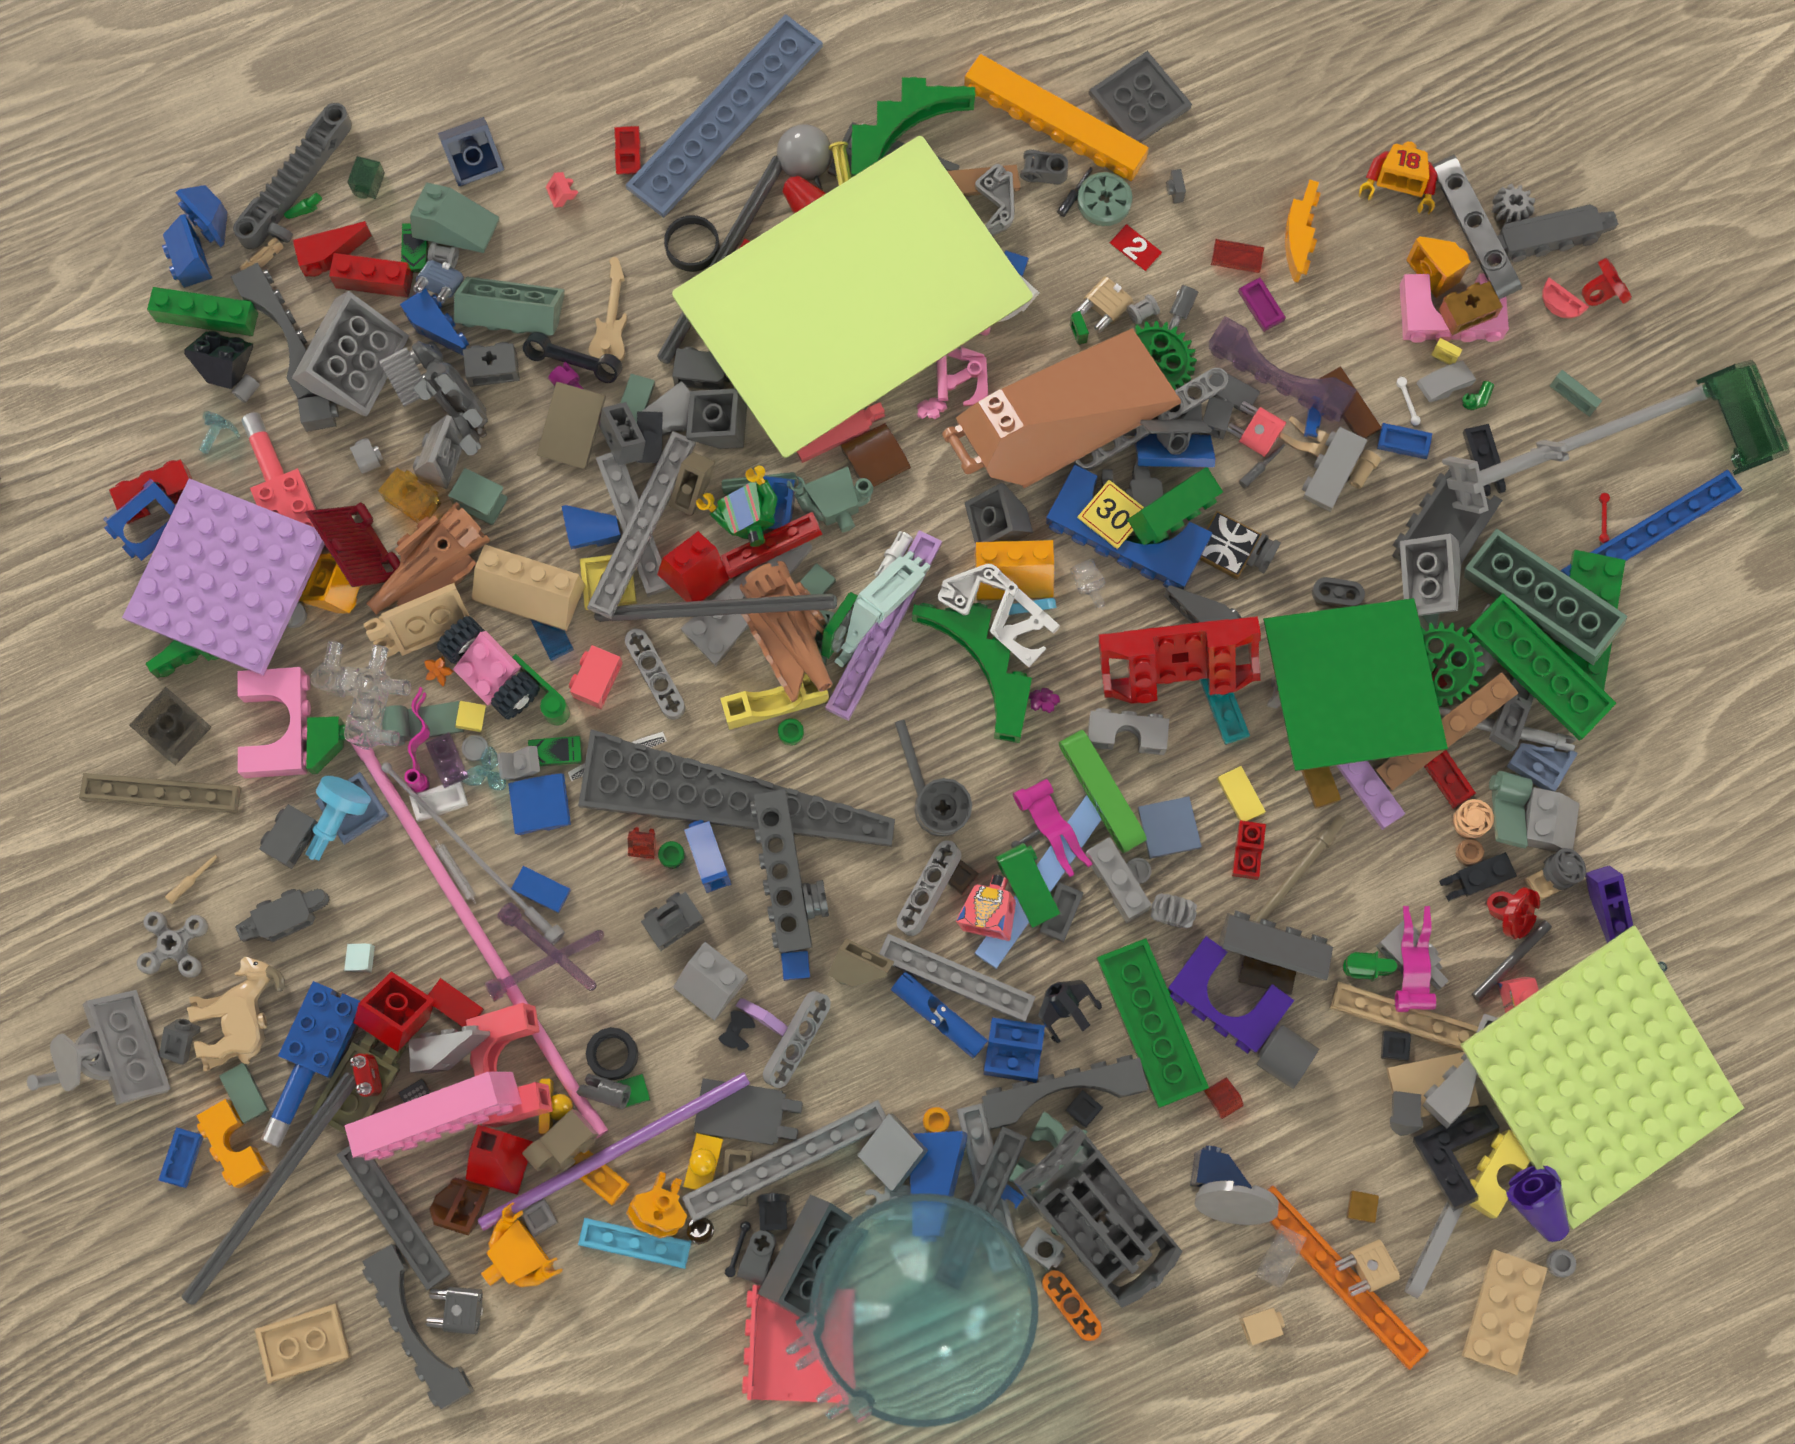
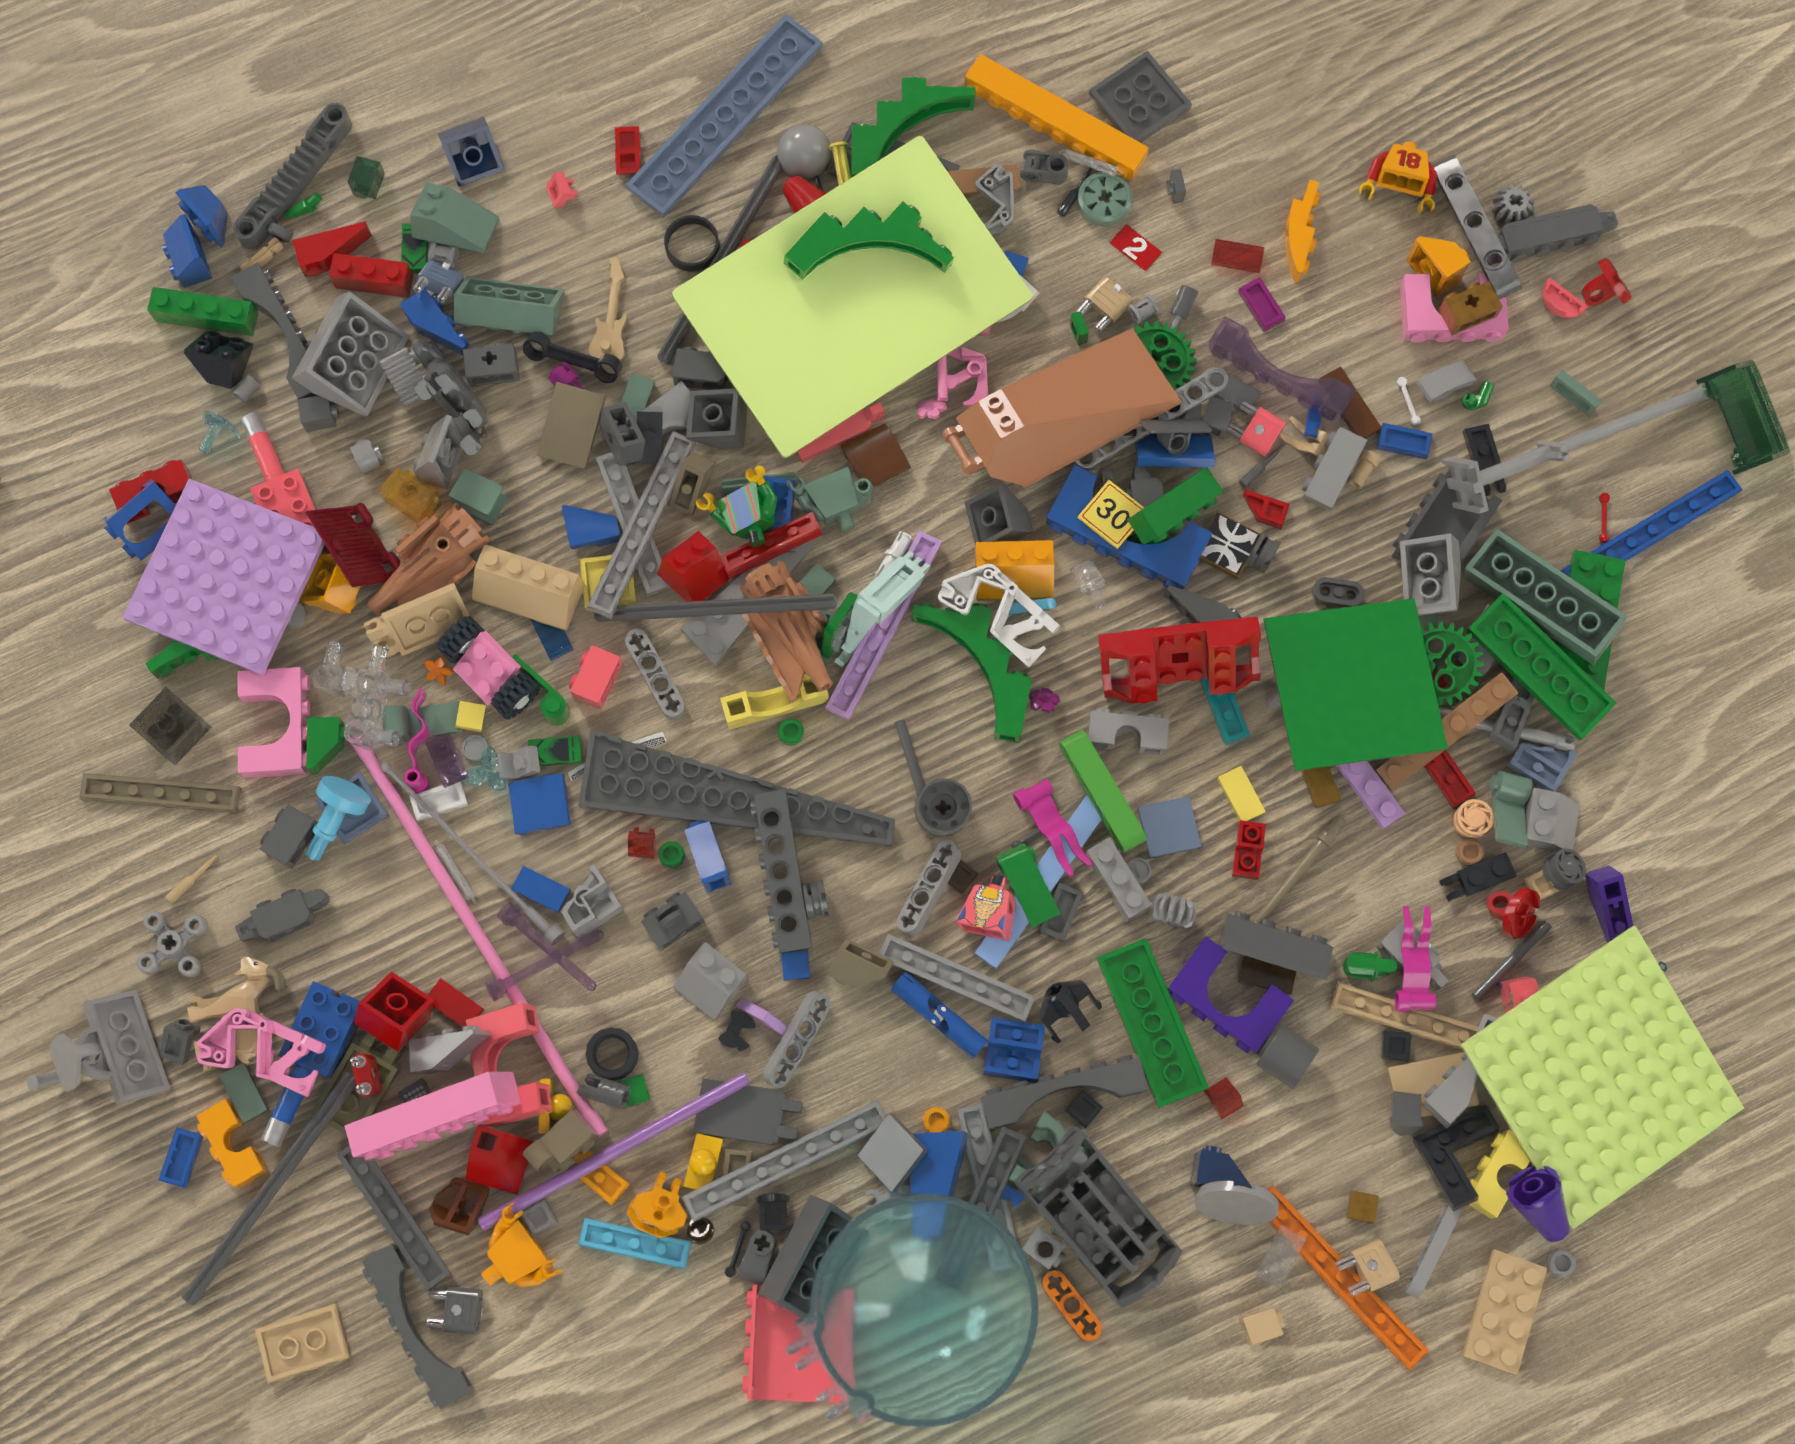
light aqua slope [344,943,375,973] -> none
light yellow tile [1431,338,1463,365] -> none
none -> bright pink piece [197,1008,326,1097]
none -> light grey slope [561,864,624,939]
none -> green arch [784,201,954,280]
none -> white piece [1059,149,1122,176]
none -> red tile [1243,489,1290,529]

